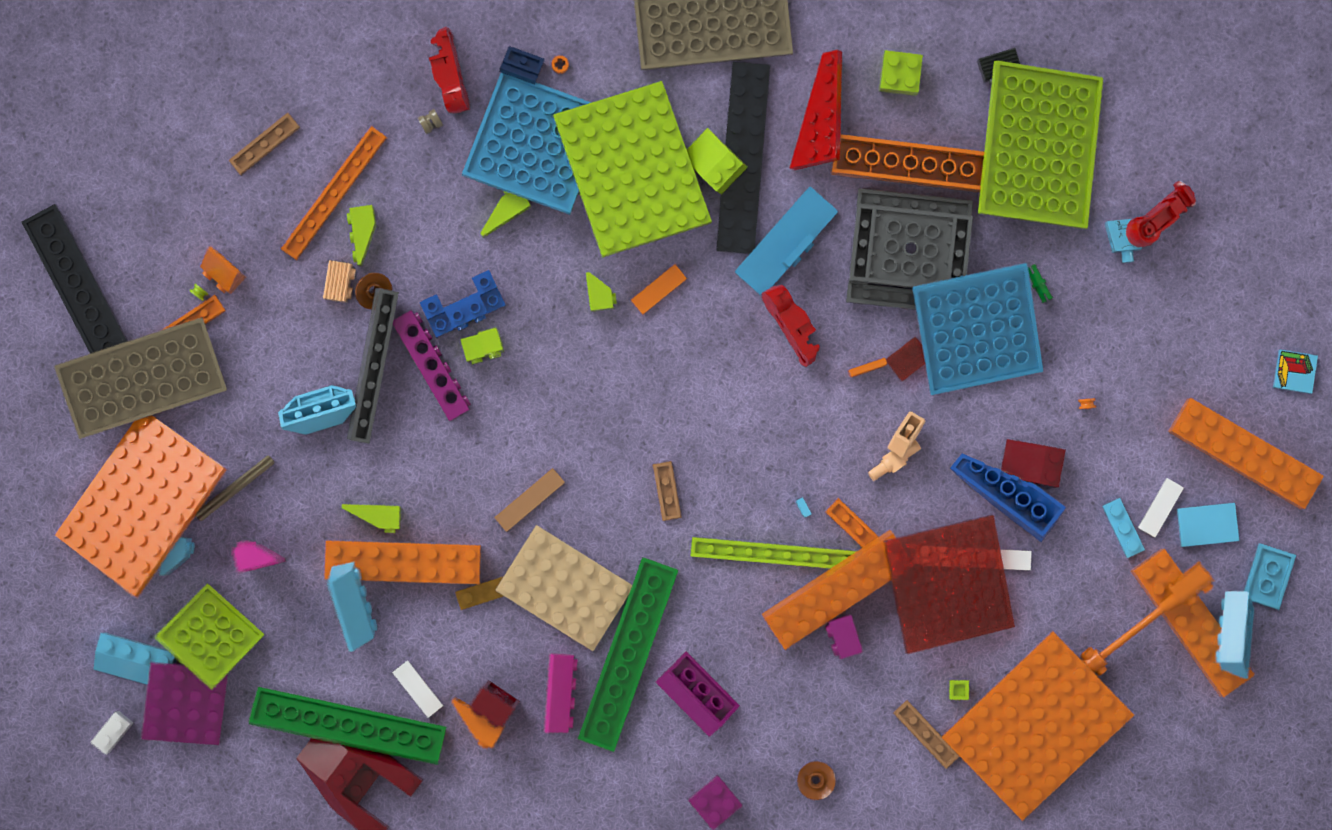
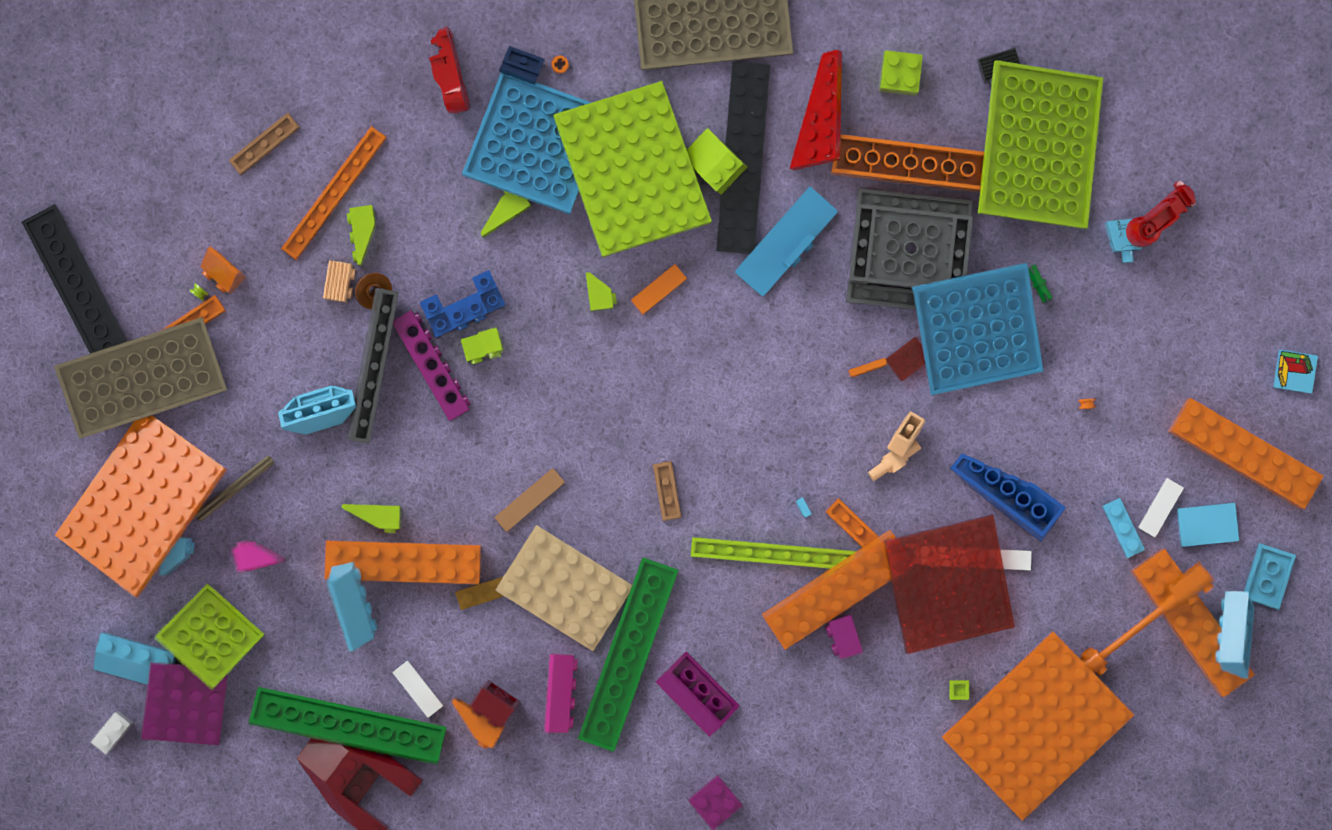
dark tan wheel [418,109,443,135] -> none
red piece [762,285,820,367] -> none
dark orange dish [797,761,836,800] -> none
medium nougat tile [893,700,960,769] -> none
dark red slope [1001,439,1066,488] -> none

